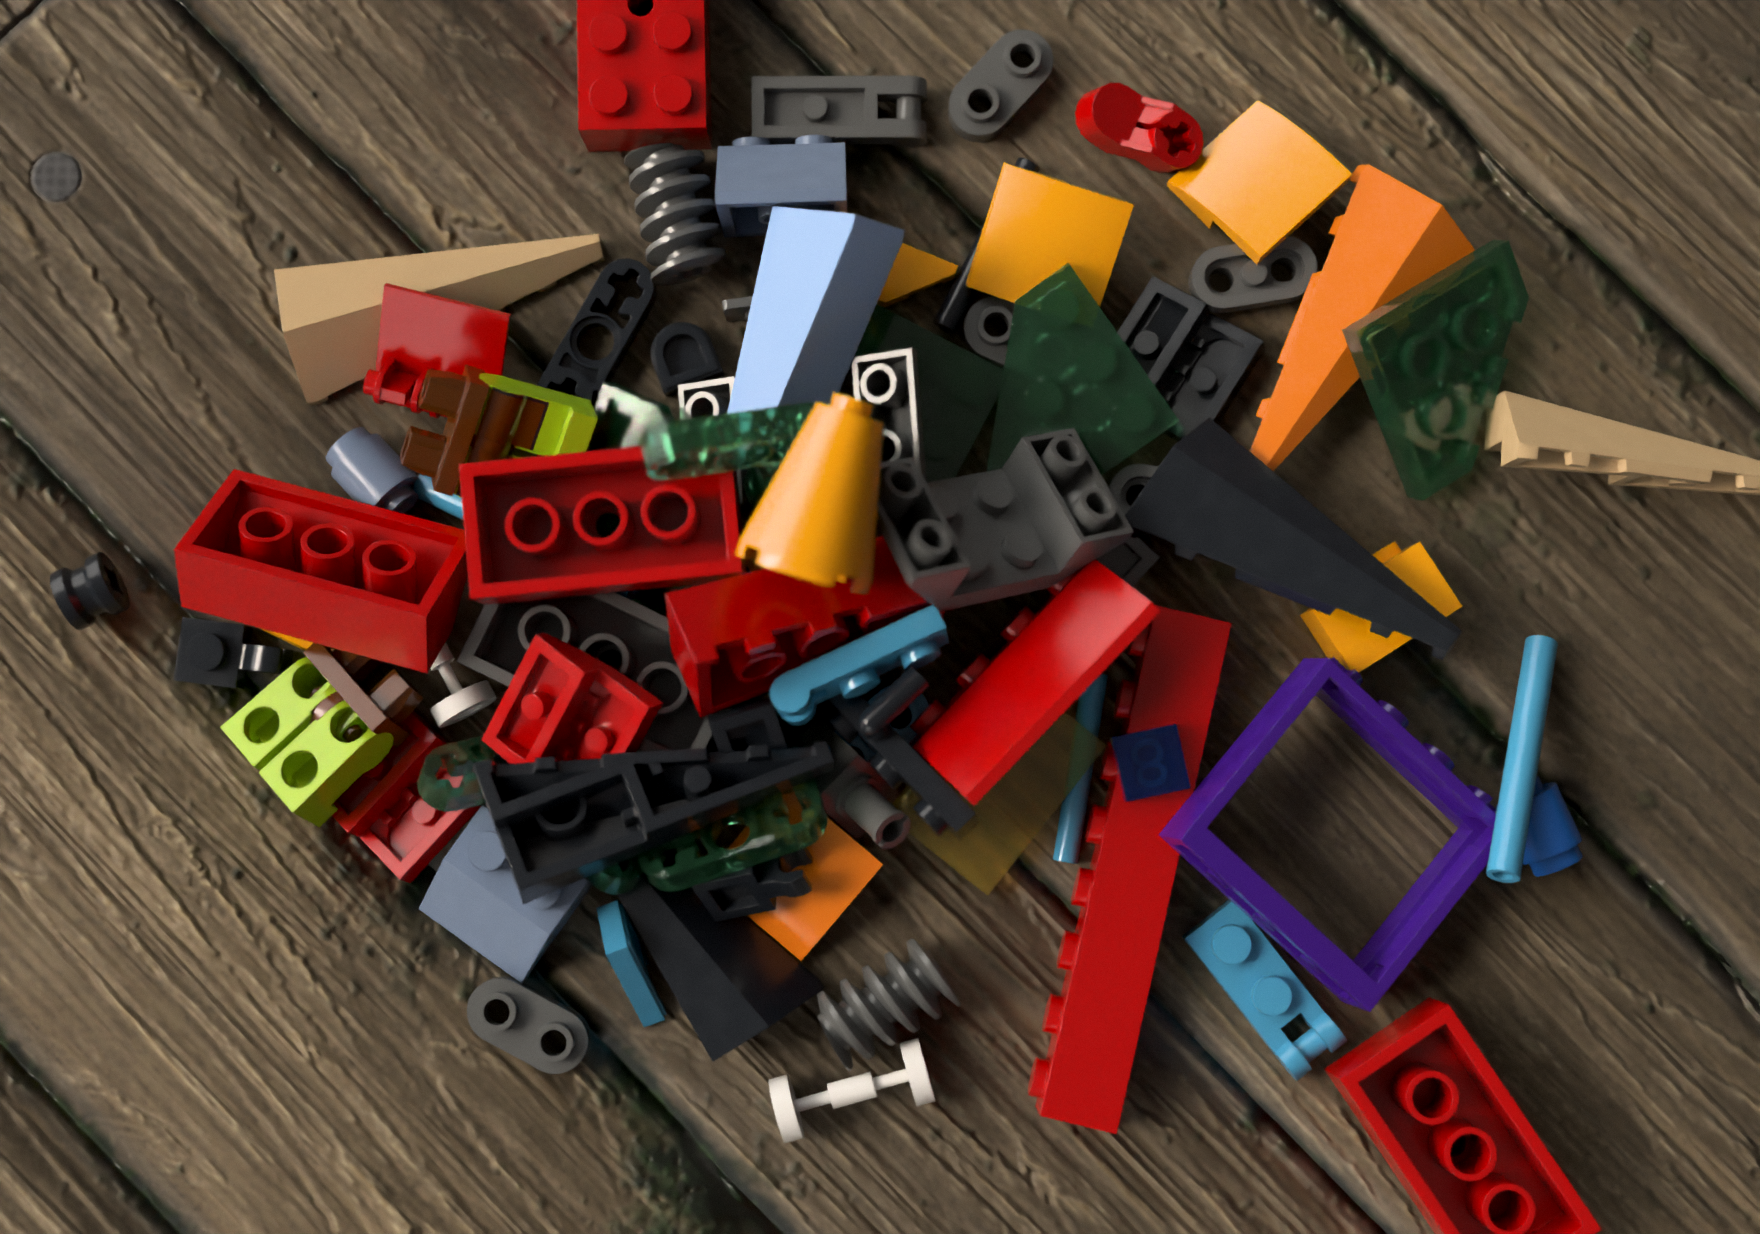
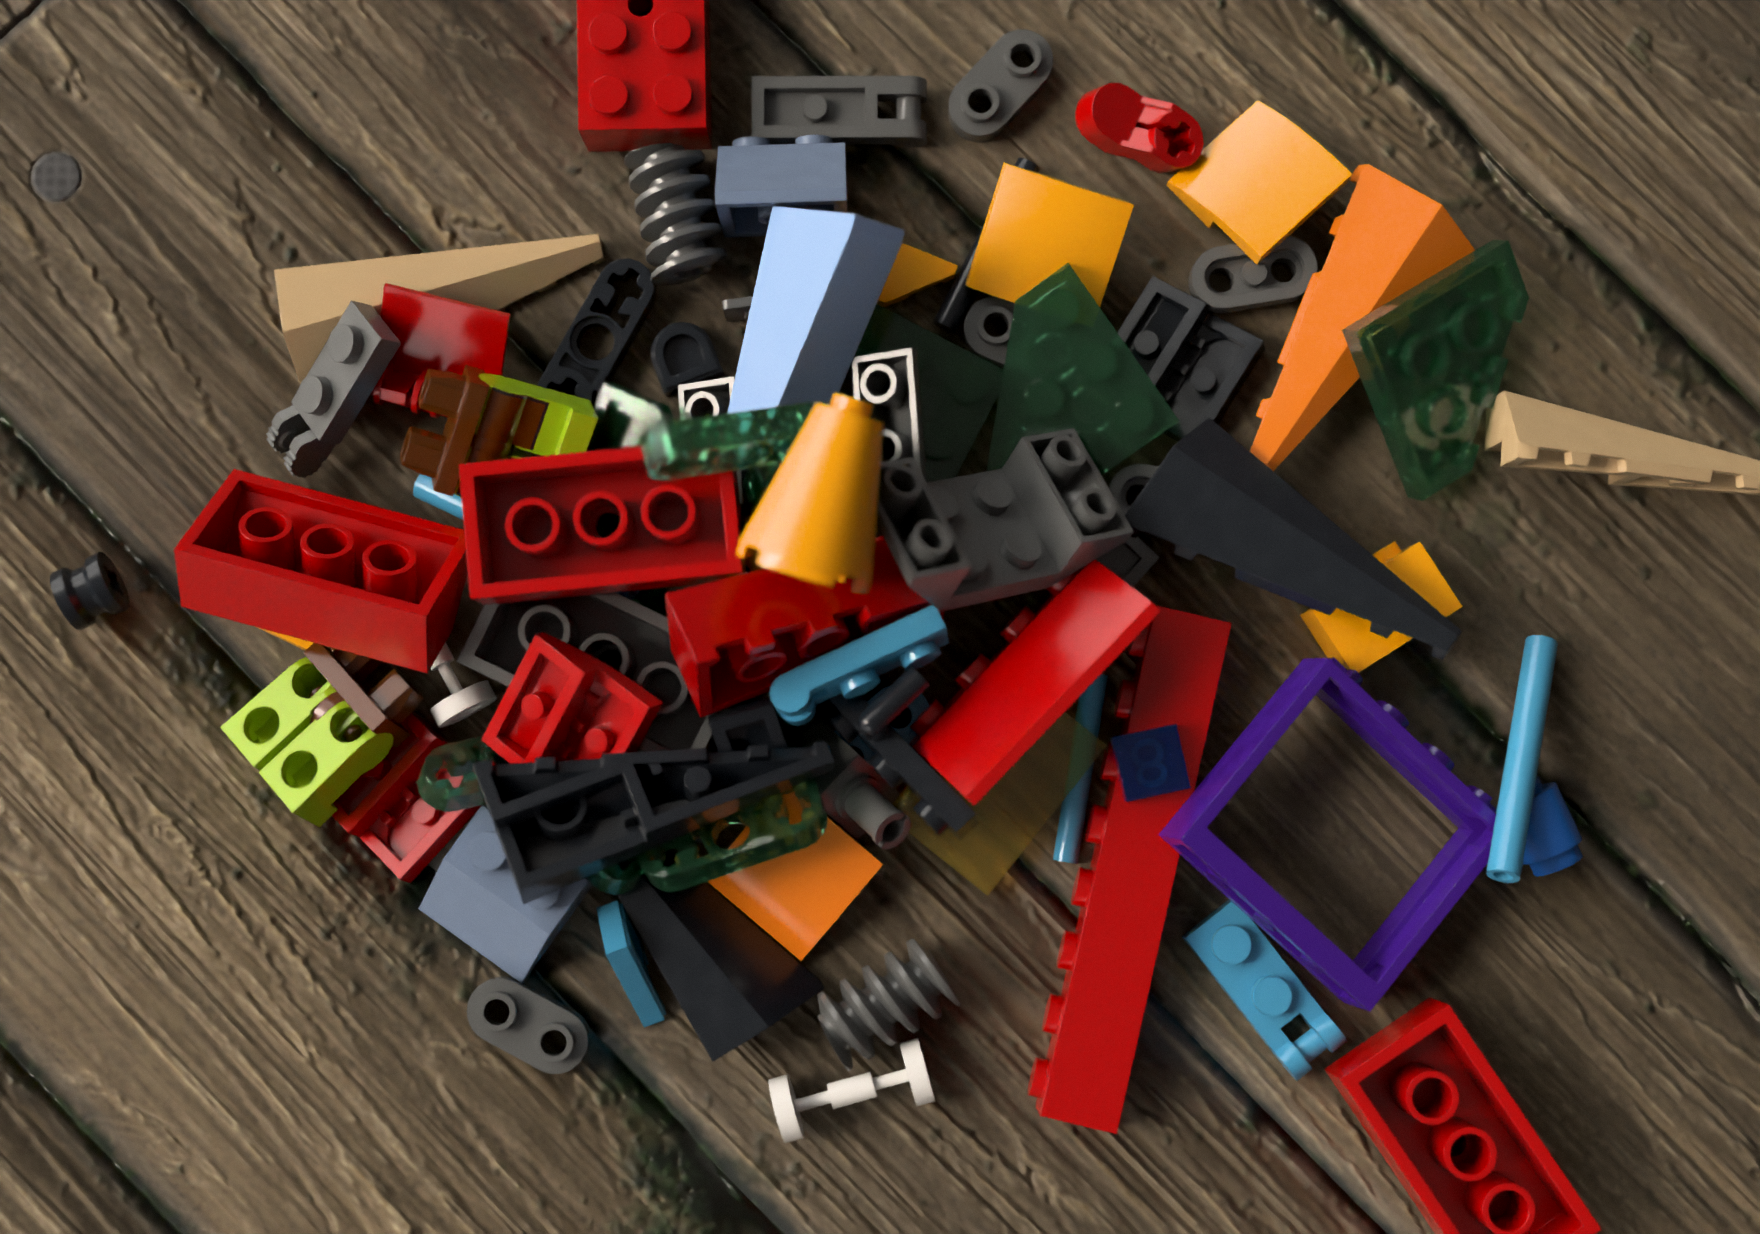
black plate [173,617,294,689] -> none
sand blue brick [326,427,419,514] -> none
black plate [691,841,813,922] -> none
none -> dark grey hinge [266,300,401,478]

